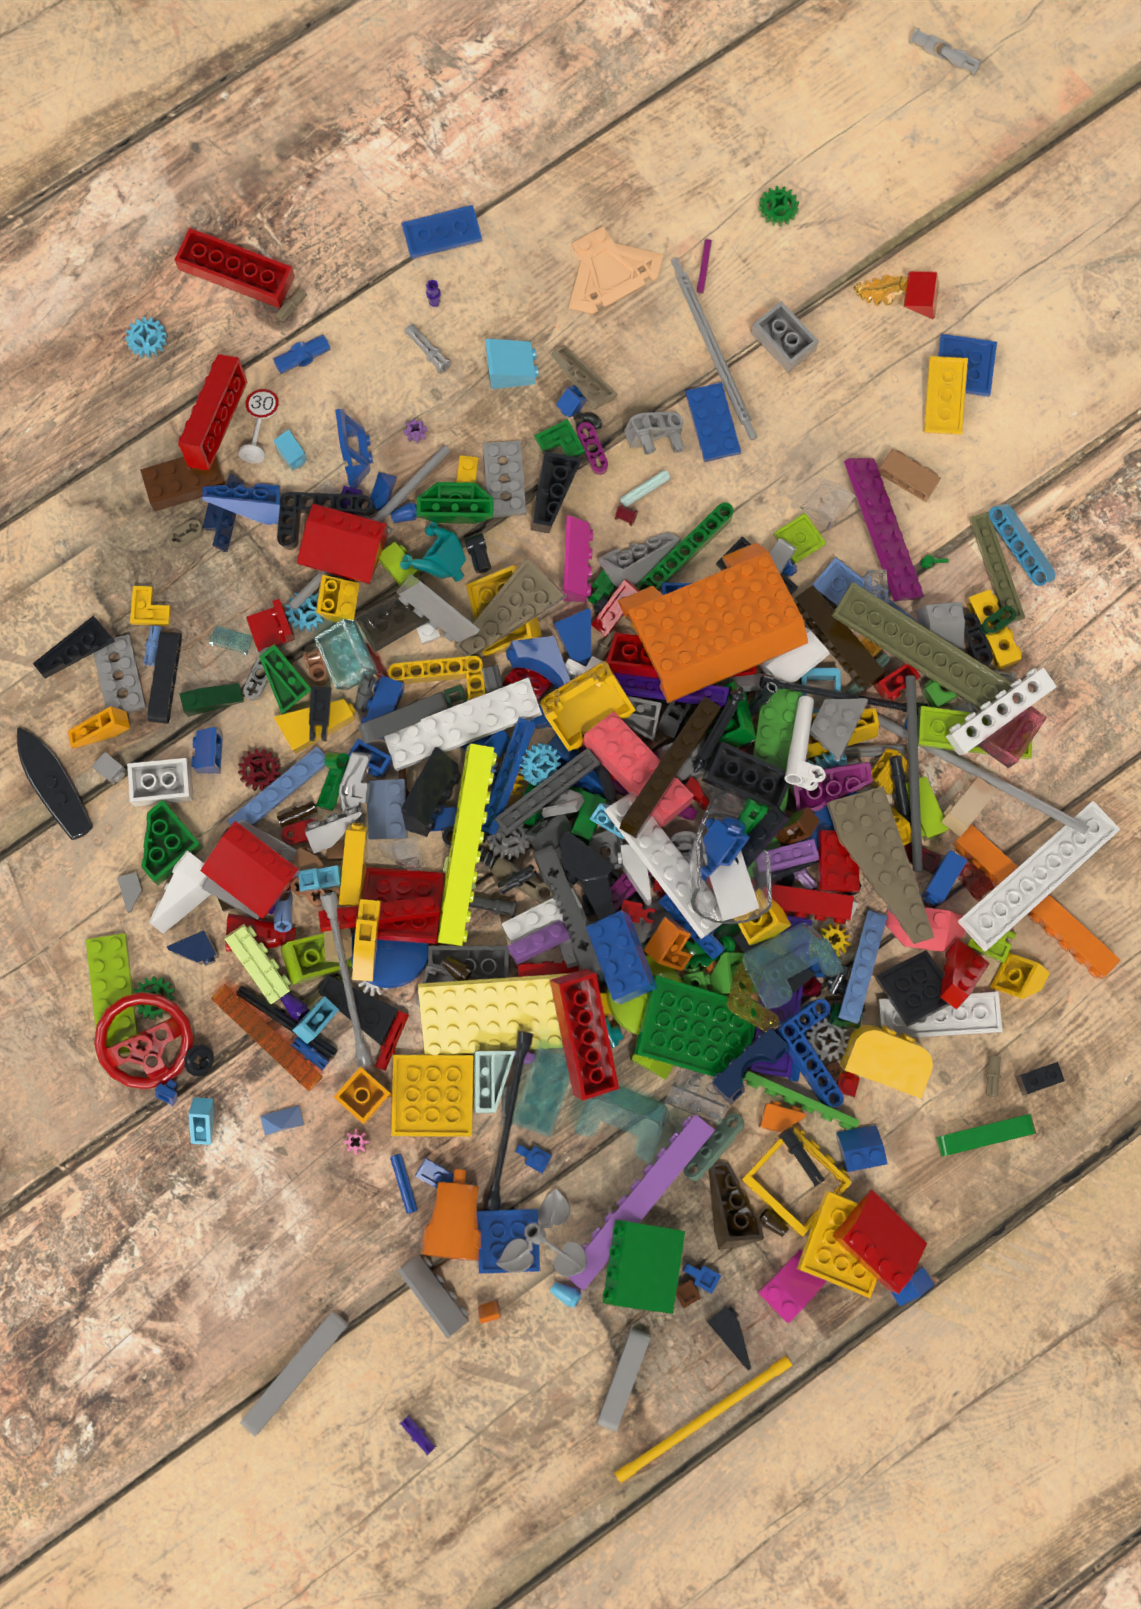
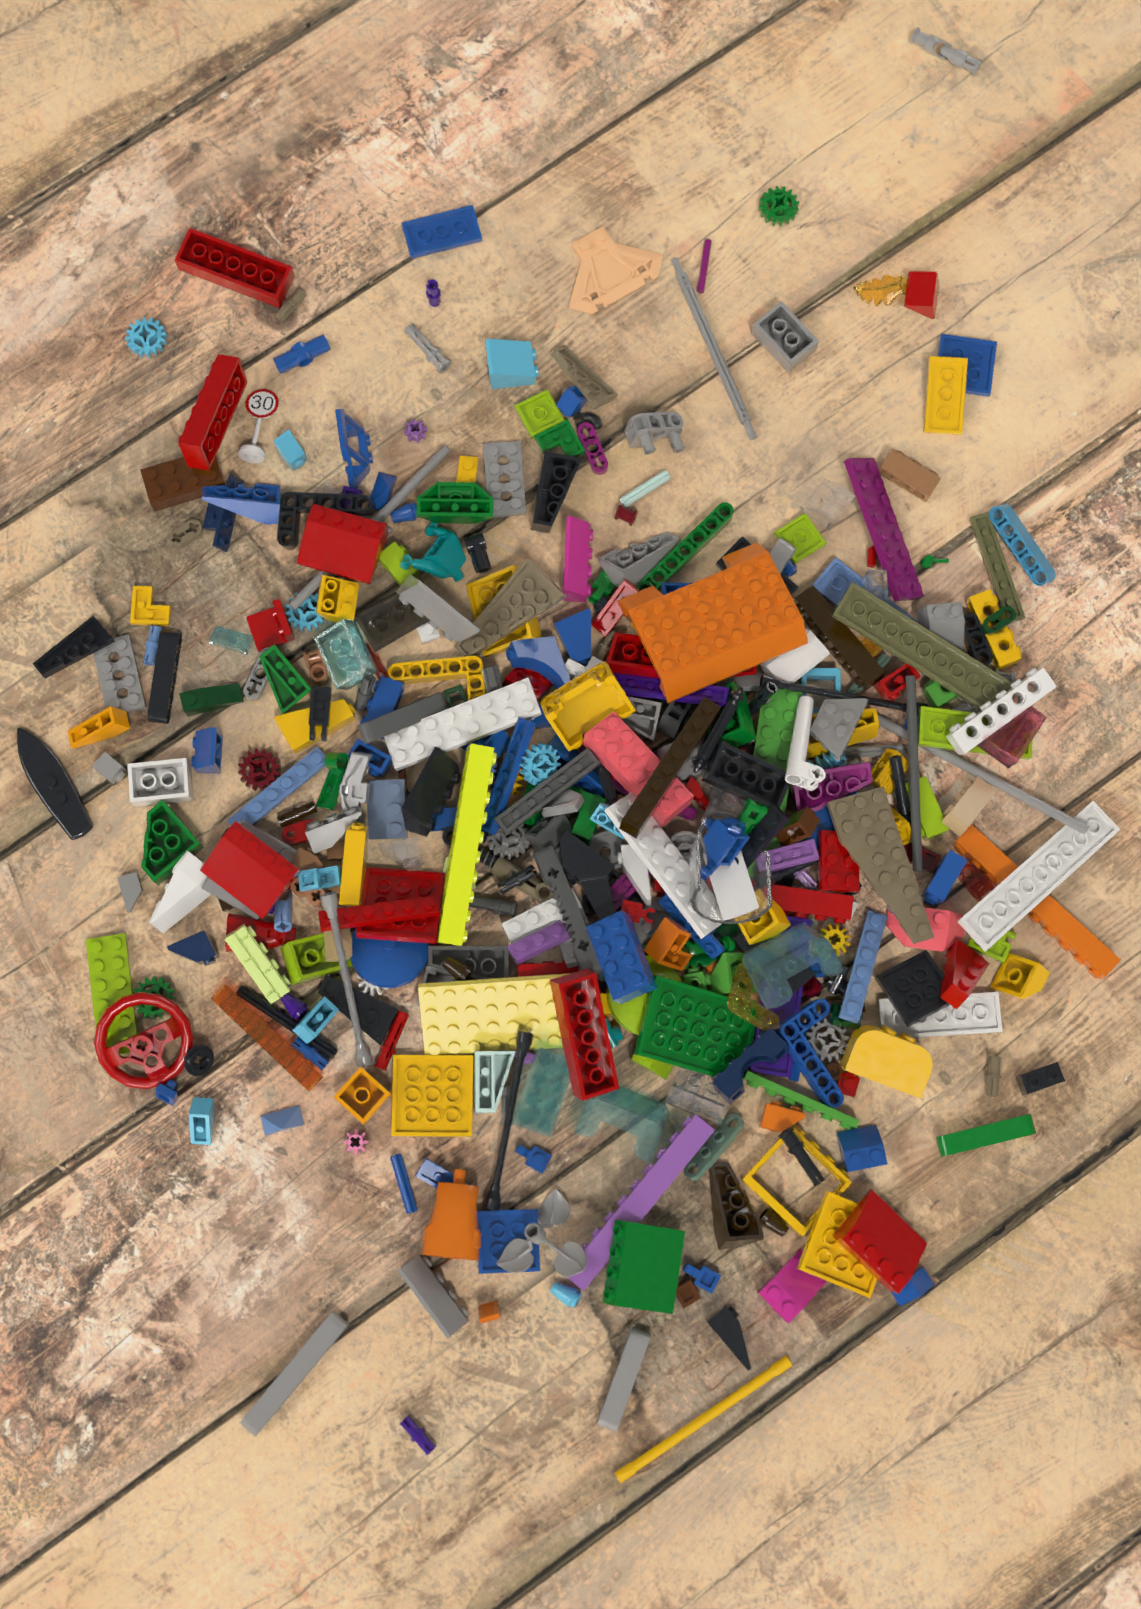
yellow slope [353,899,381,982] -> none
blue plate [685,382,741,462] -> none
none -> lime plate [514,389,565,439]
none -> red arm [867,545,878,568]

